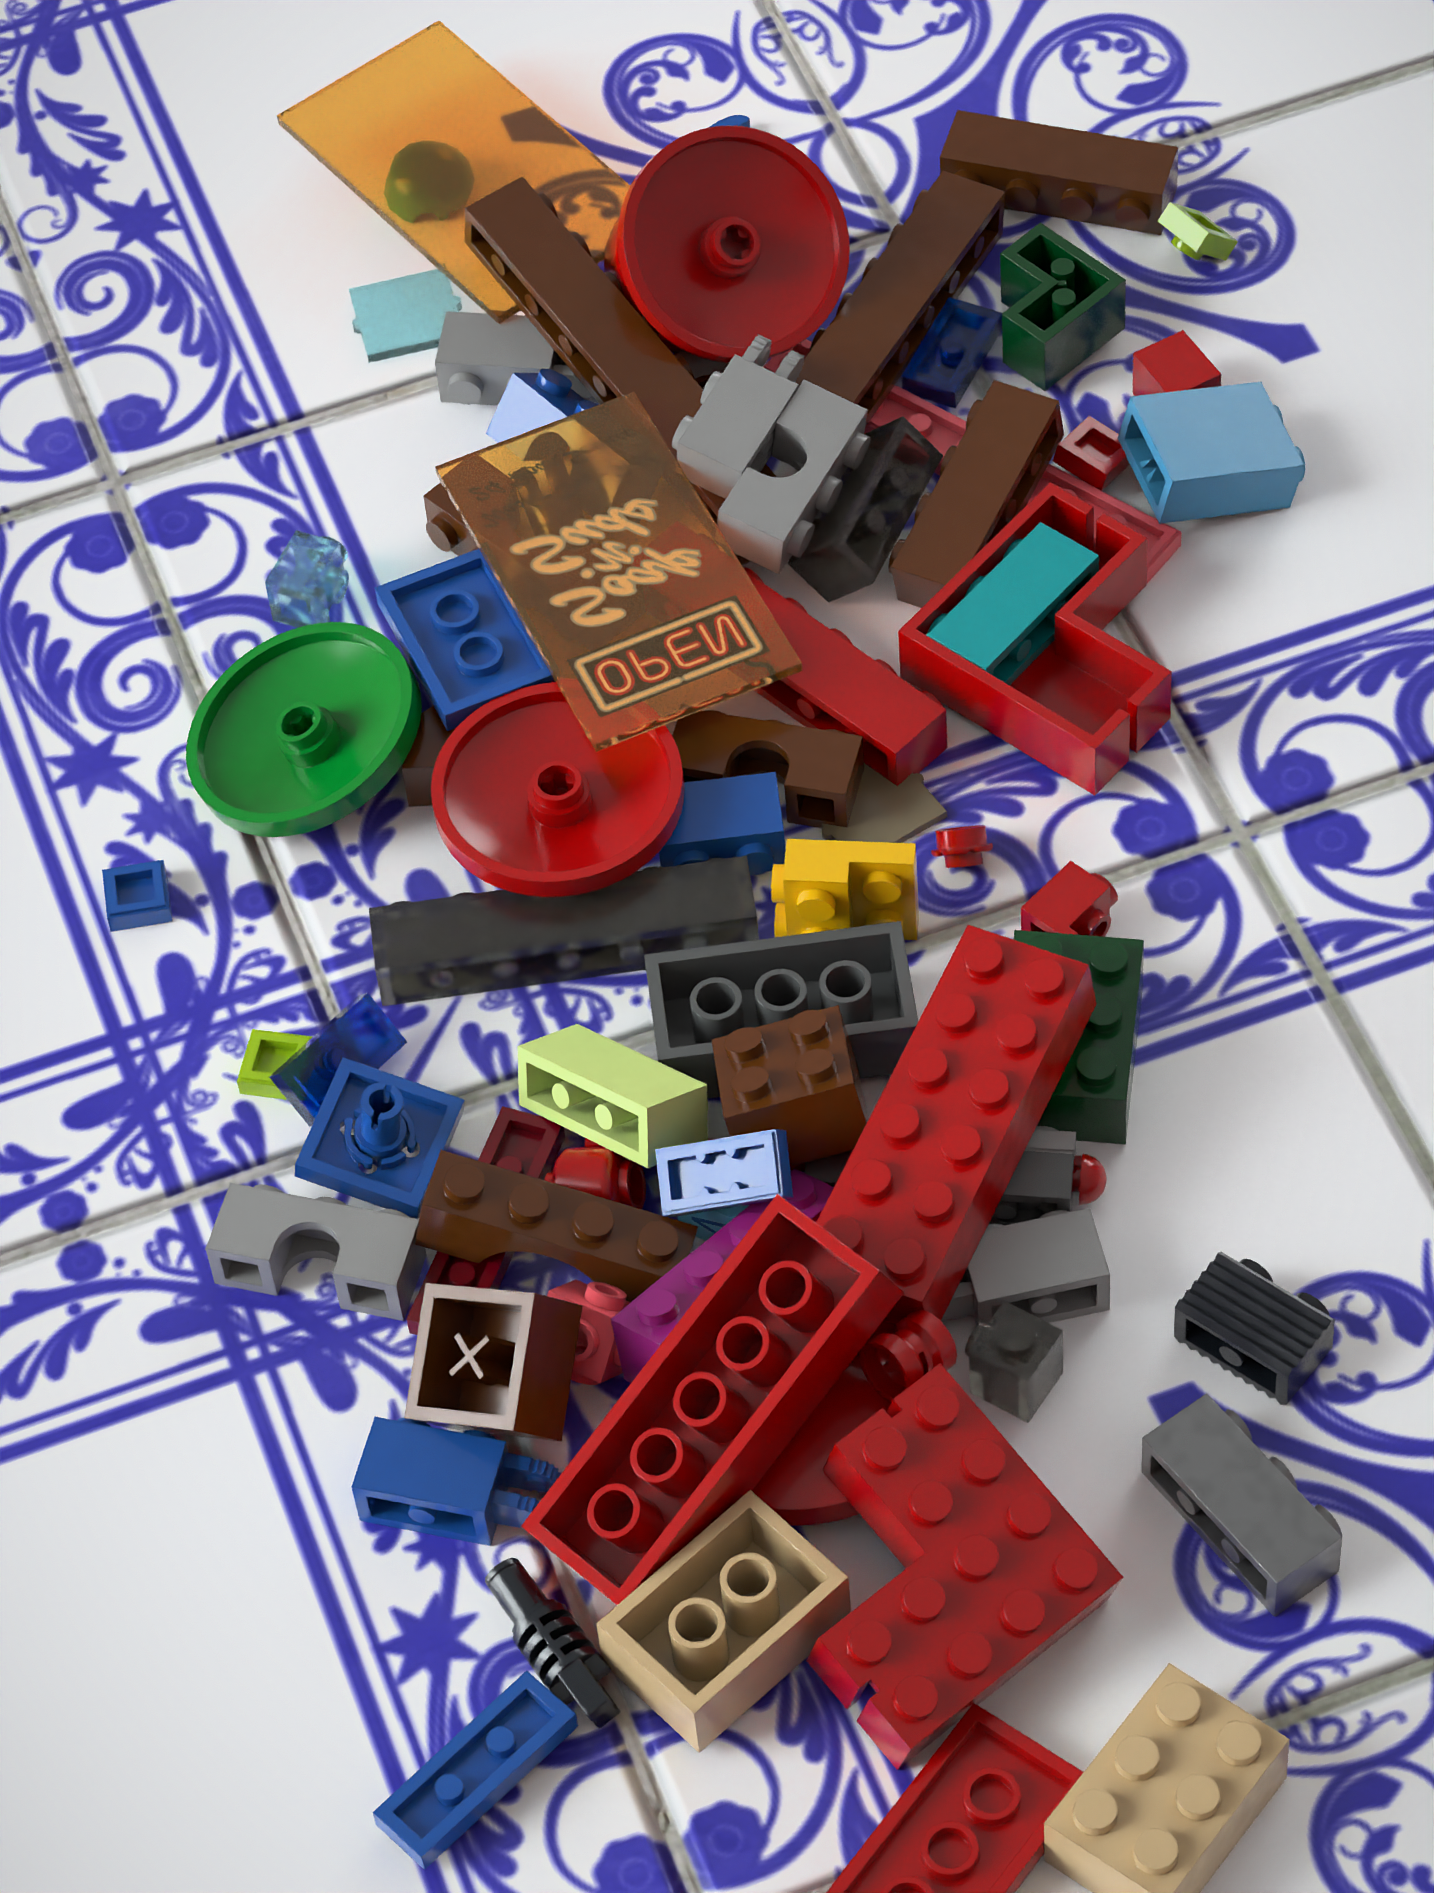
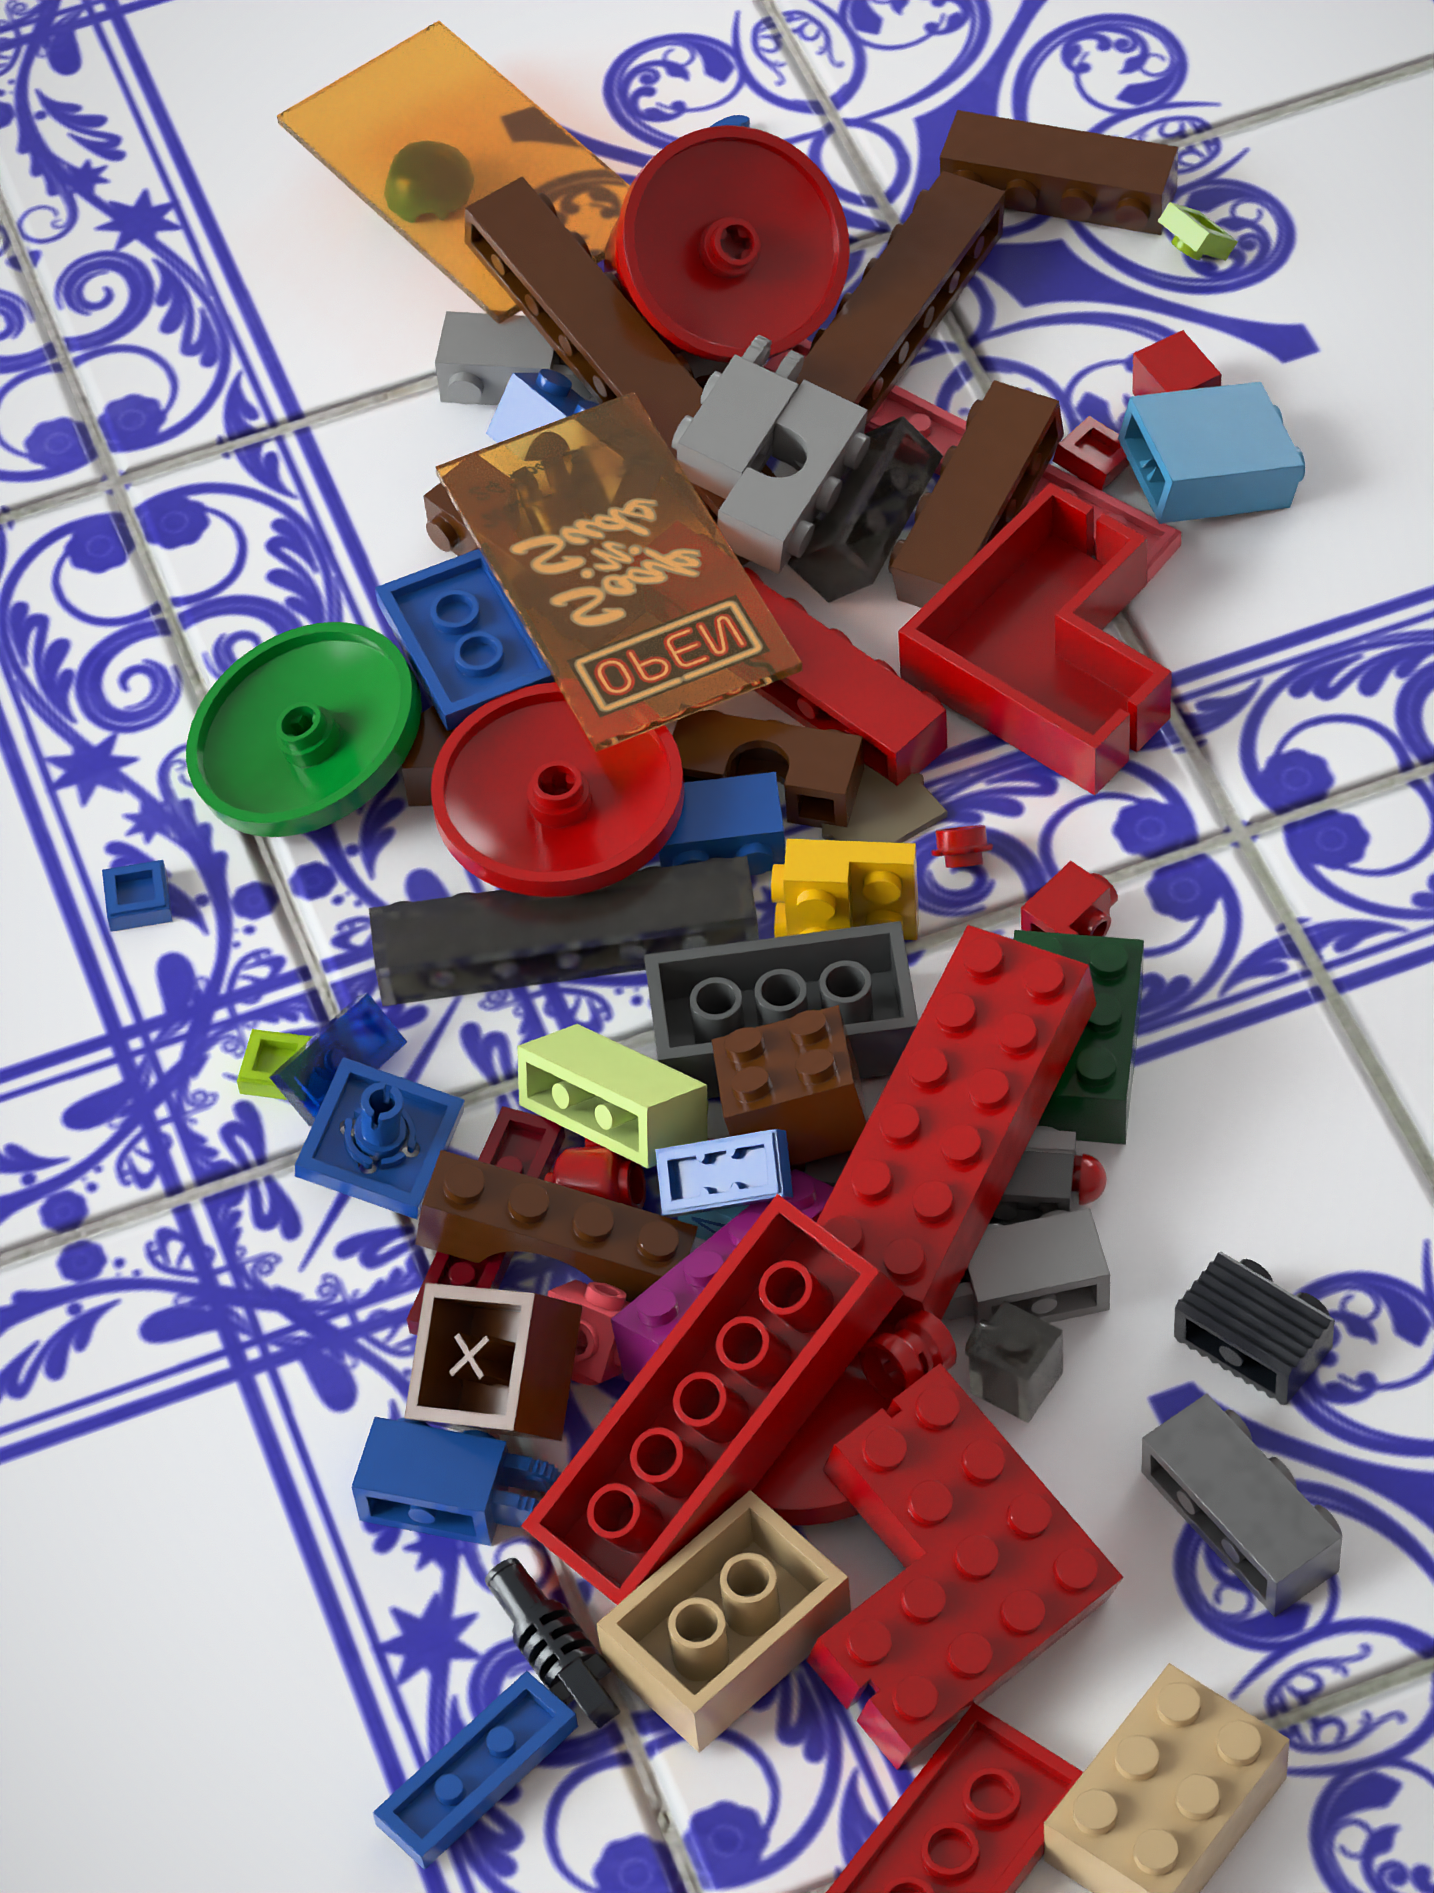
light grey arch [205,1183,427,1321] -> none
clear light blue brick [265,530,349,628] -> none
clear light blue piece [348,267,462,363] -> none
clear blue plate [901,297,1002,409] -> none
teal brick [926,522,1099,685] -> none
dark green brick [1000,222,1126,391] -> none

